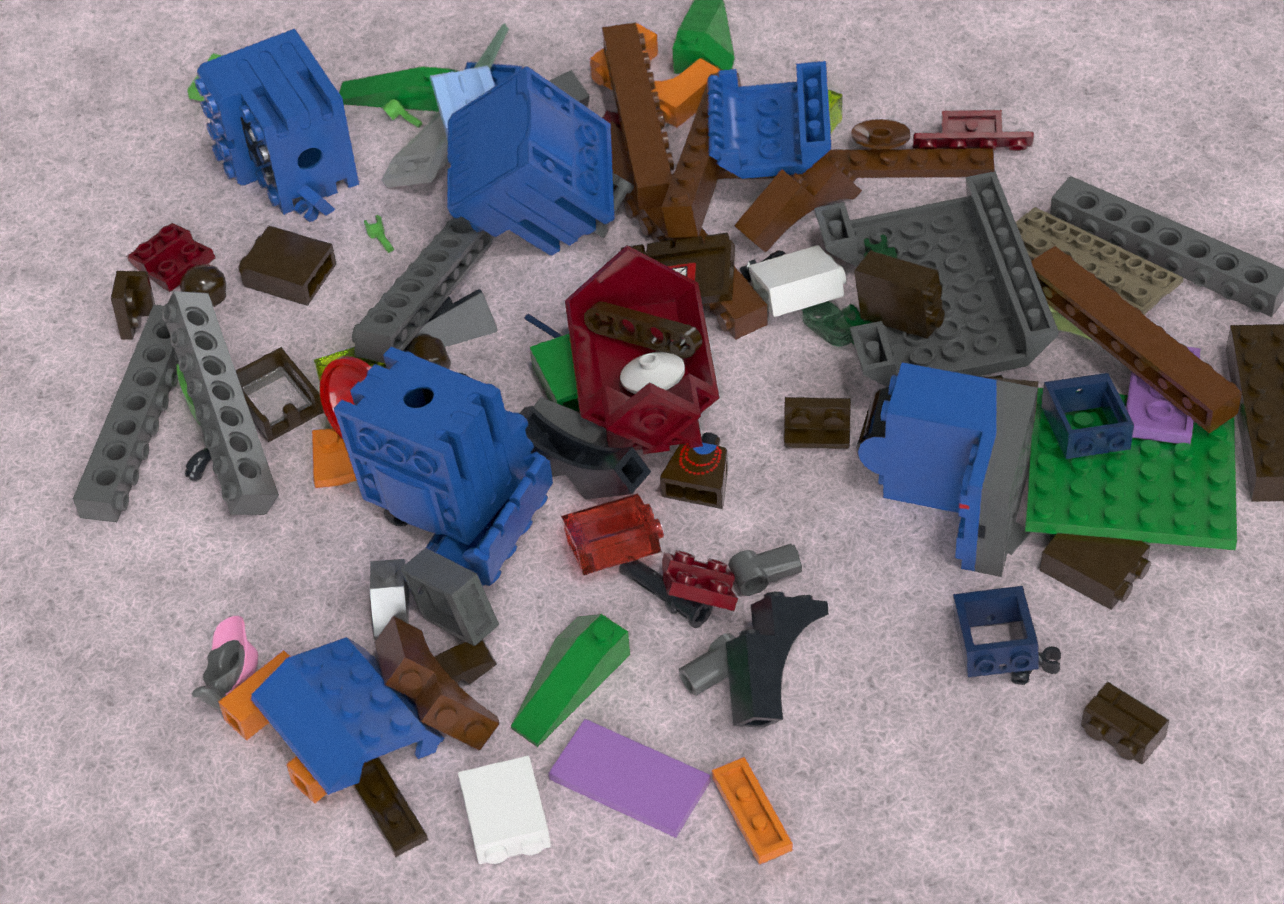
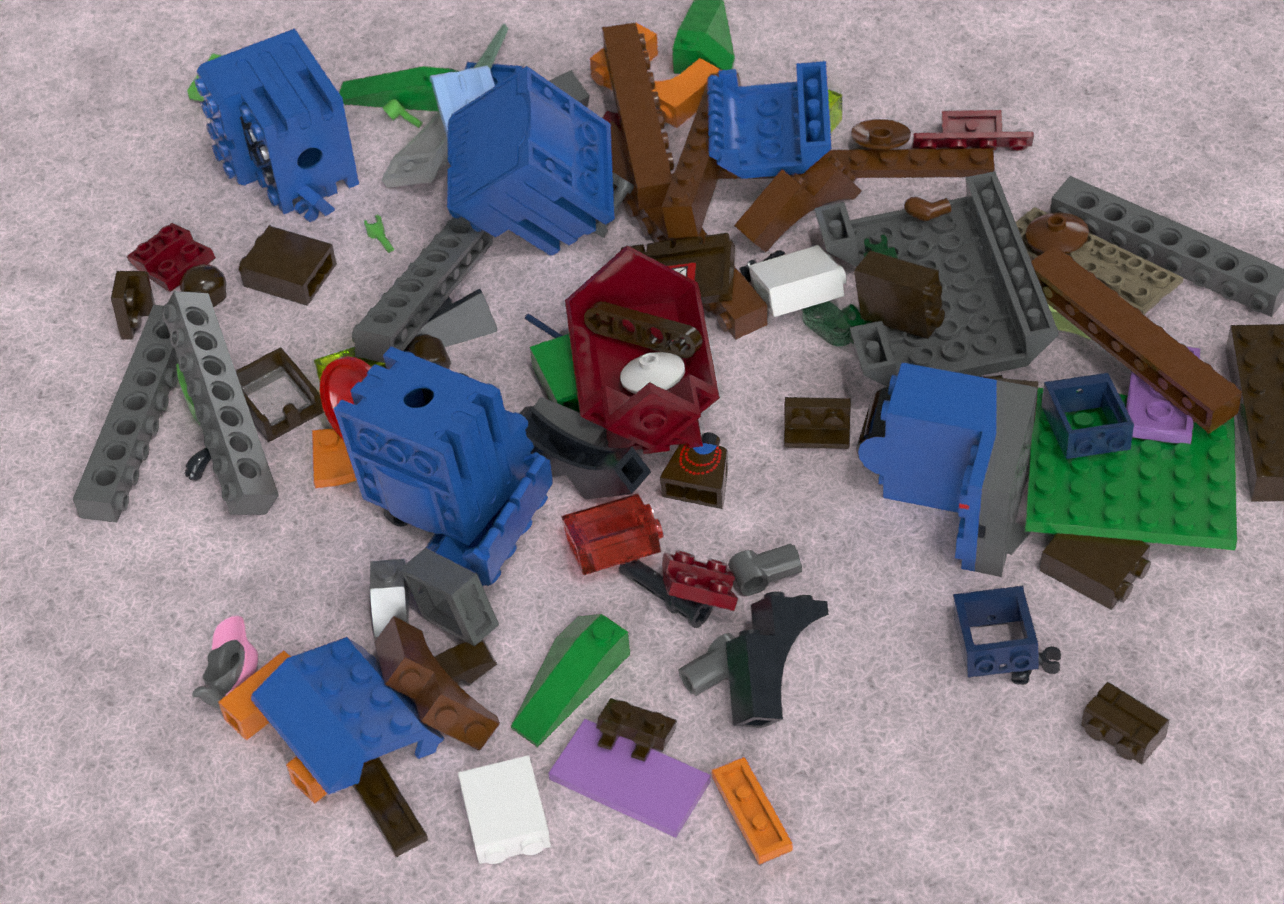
none -> dark brown plate [596,698,677,762]
none -> reddish brown arm [904,196,952,222]
none -> reddish brown dish [1026,213,1089,254]

